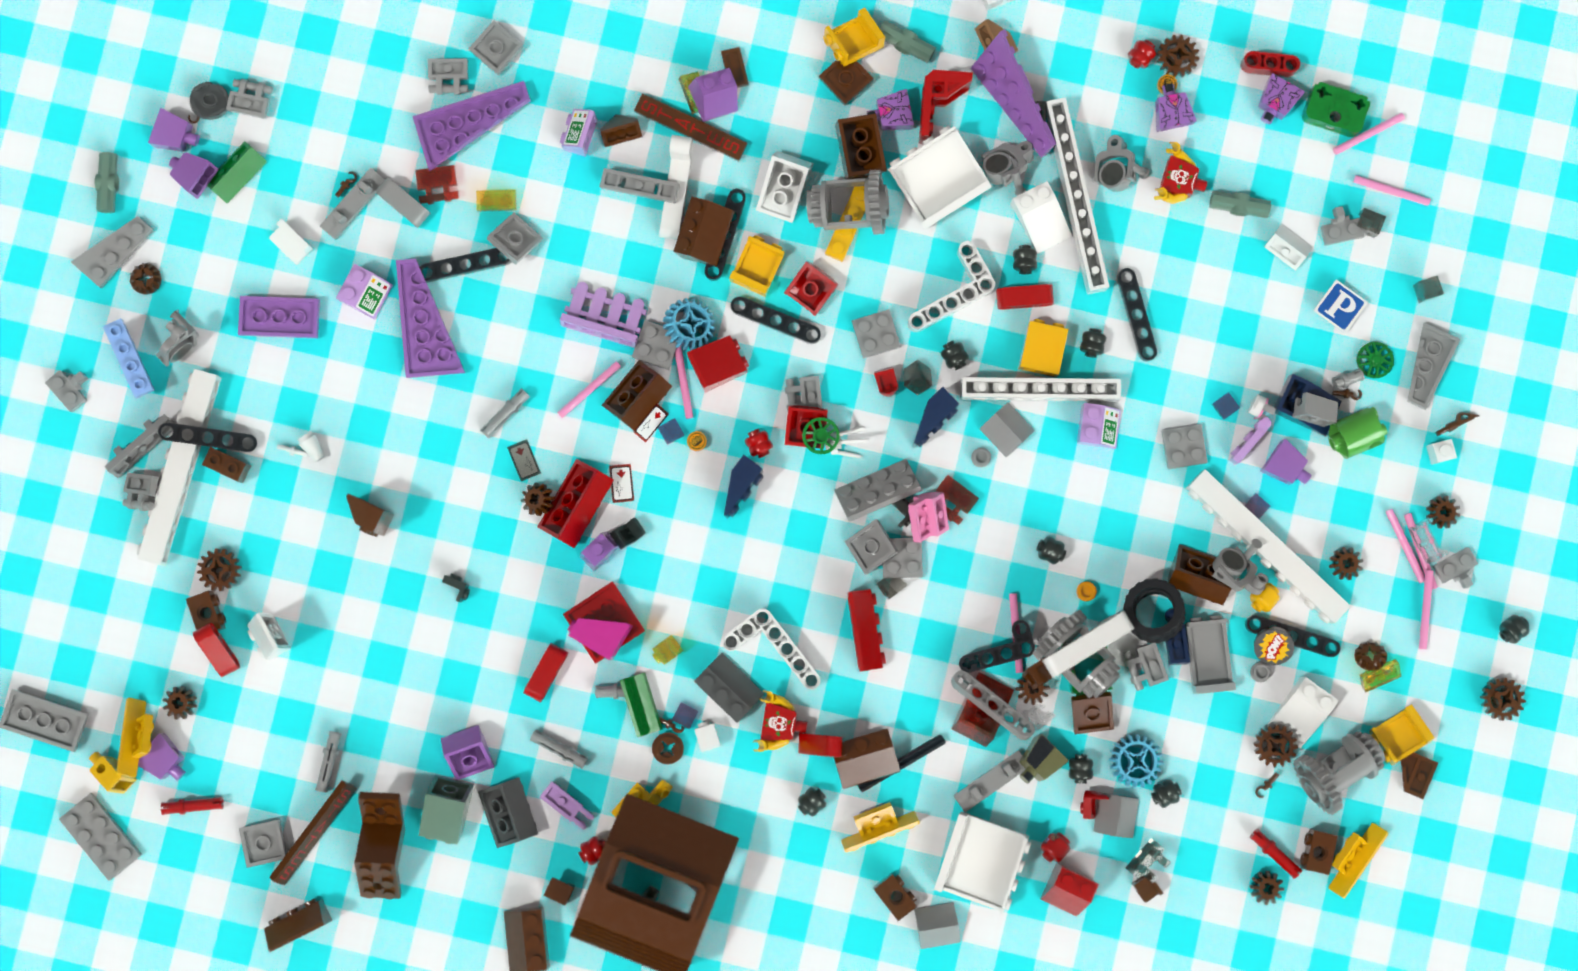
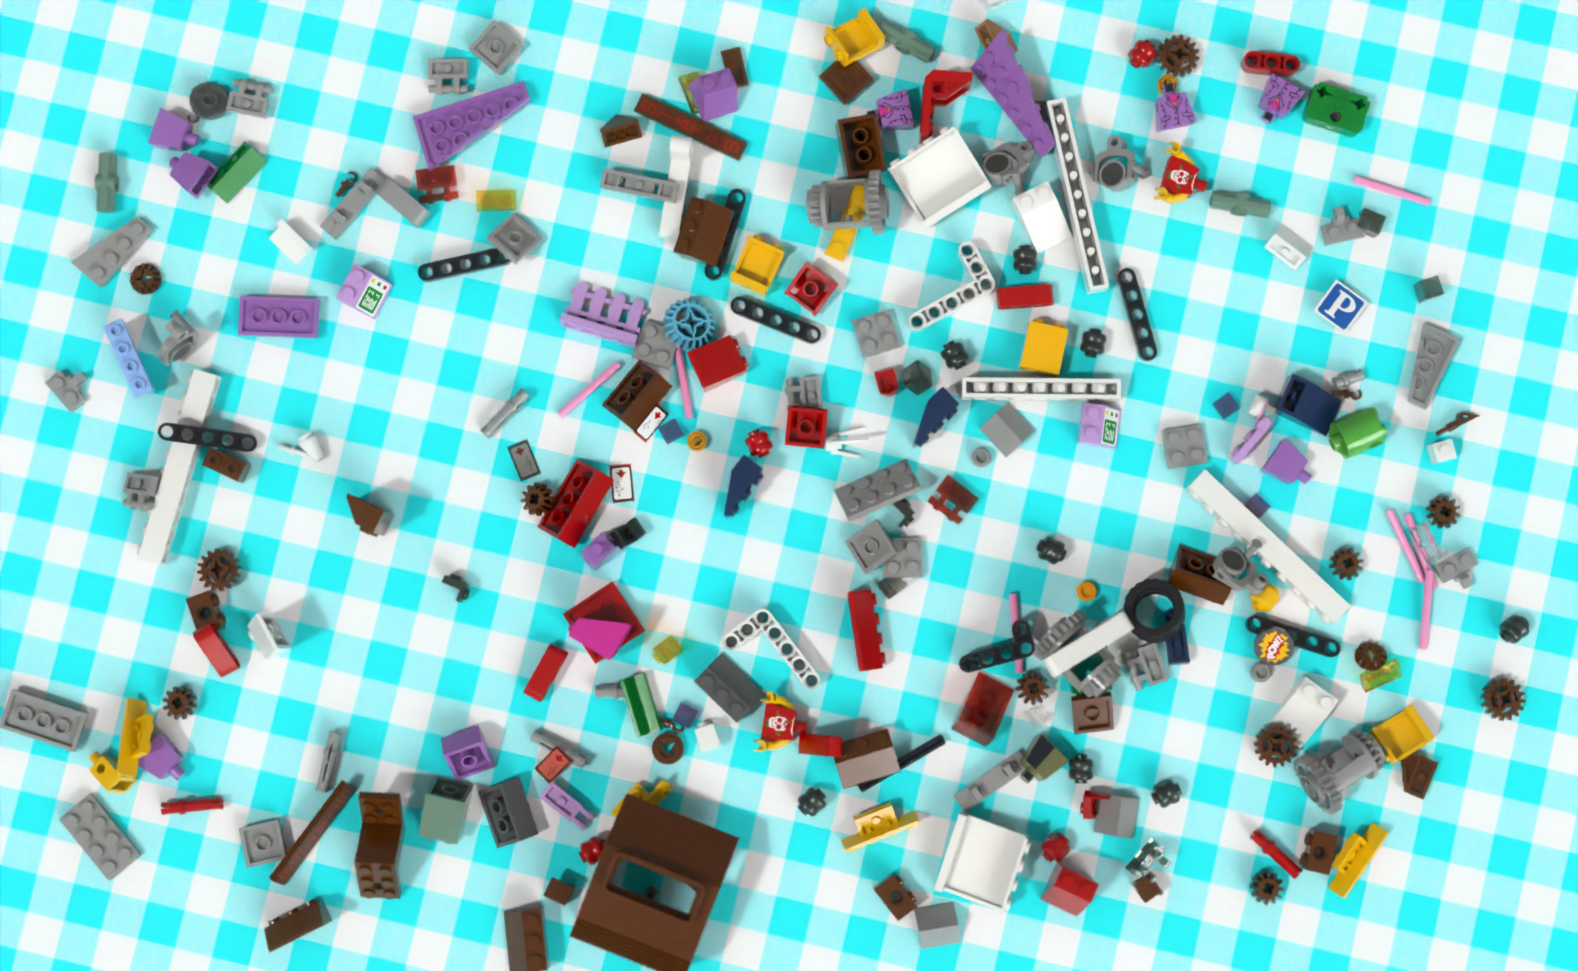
light grey hinge [104,414,176,478] -> none
medium lavender wing [396,259,465,378] -> none
slope [560,109,598,157] -> none
white slope [756,151,813,223] -> none
green wheel [802,417,840,454] -> none
bright pink brick [908,492,949,543] -> none
light grey beam [951,670,1035,740] -> none
reddish brown panel [1023,657,1052,690] -> none
medium azure gear [1109,734,1163,788] -> none
light grey panel [1185,615,1236,694] -> none
hand [1255,772,1279,798] -> none
light grey hinge [1292,392,1338,427] -> none
bright pink bar [1333,113,1405,155] -> none
green wheel [1356,342,1394,378] -> none
none -> clear red sticker [534,746,572,784]

